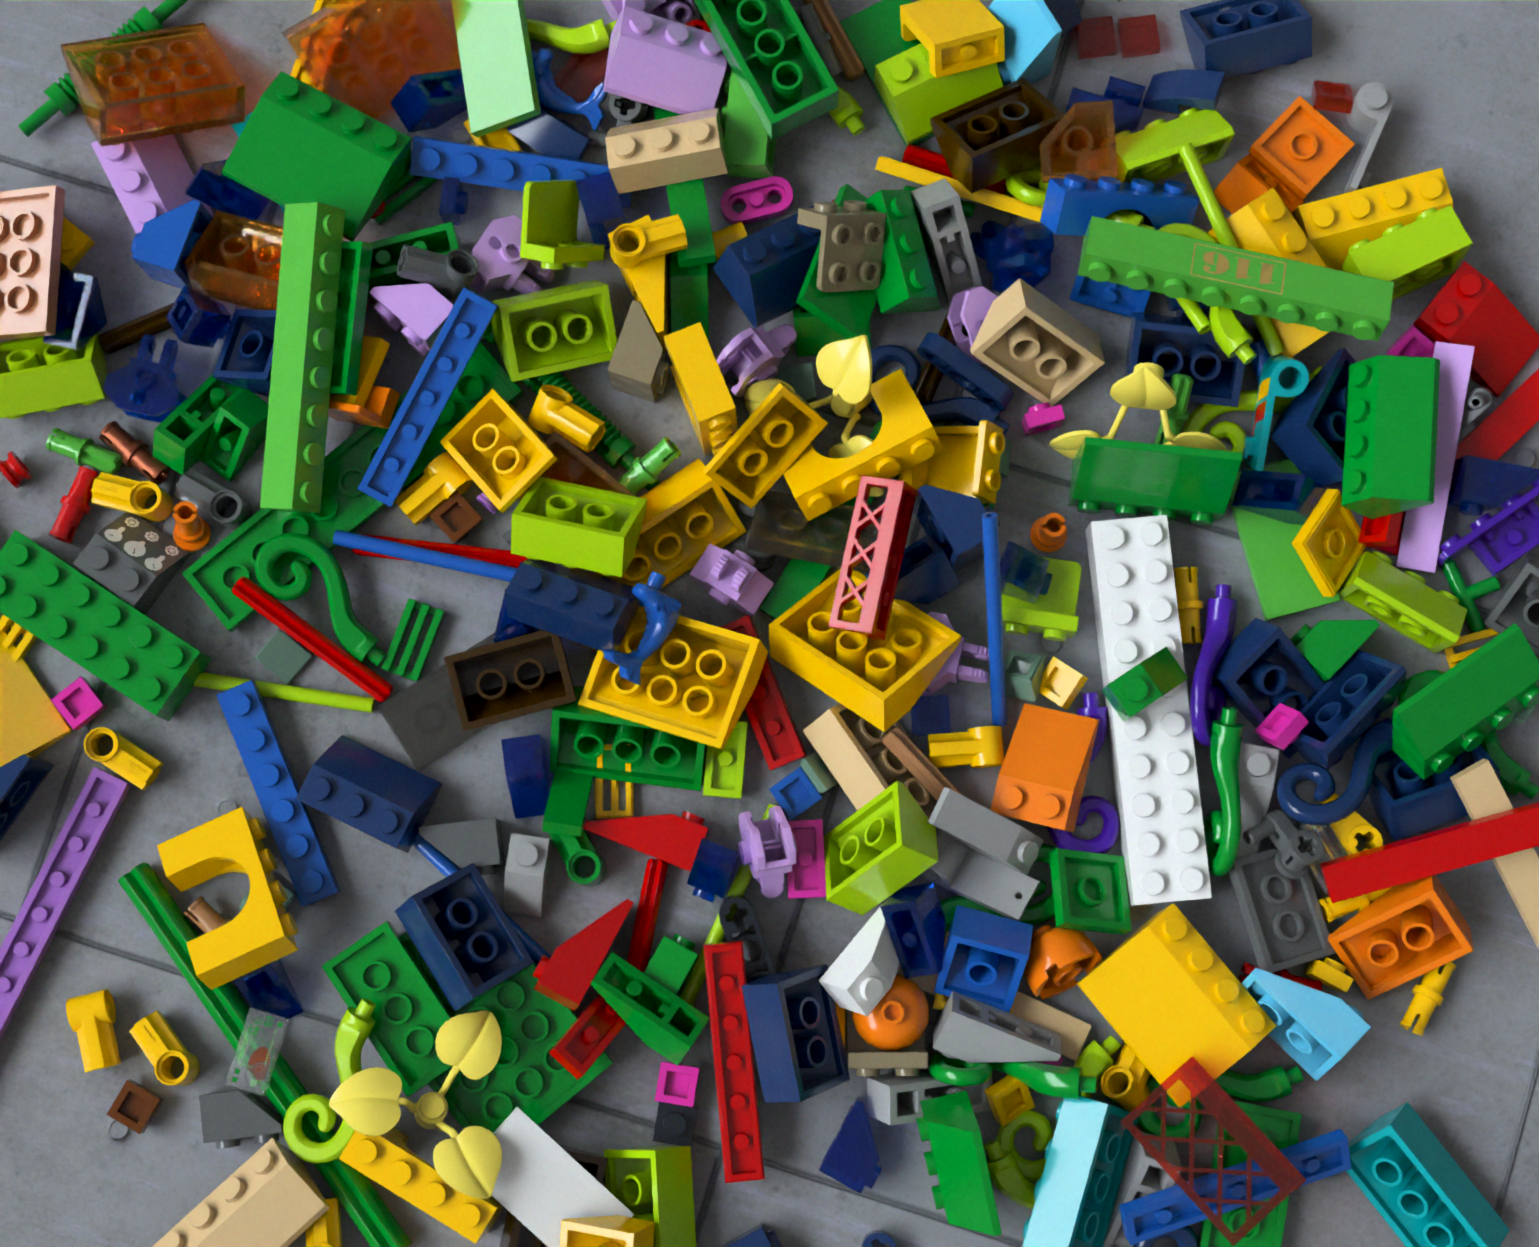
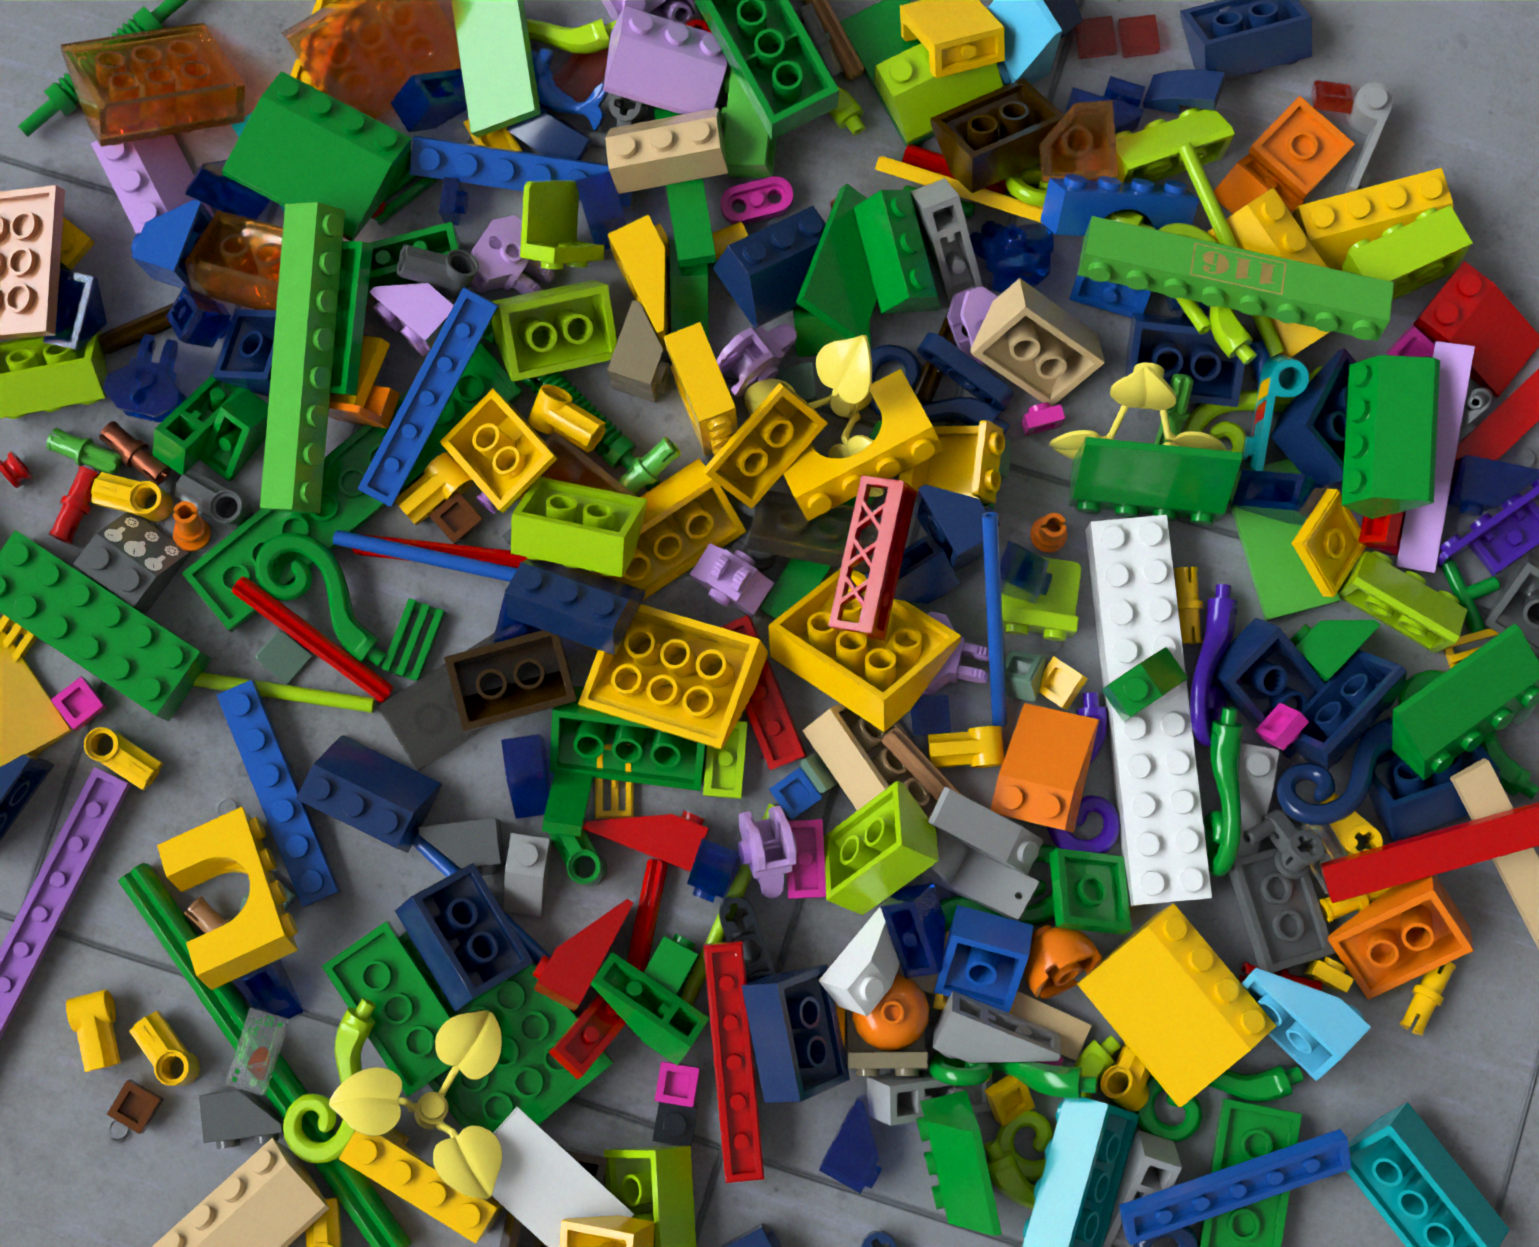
blue animal [602,571,681,686] -> none
yellow piece [610,214,688,268] -> none
dark tan bracket [797,200,886,293] -> none
clear red fence [1120,1056,1306,1246] -> none

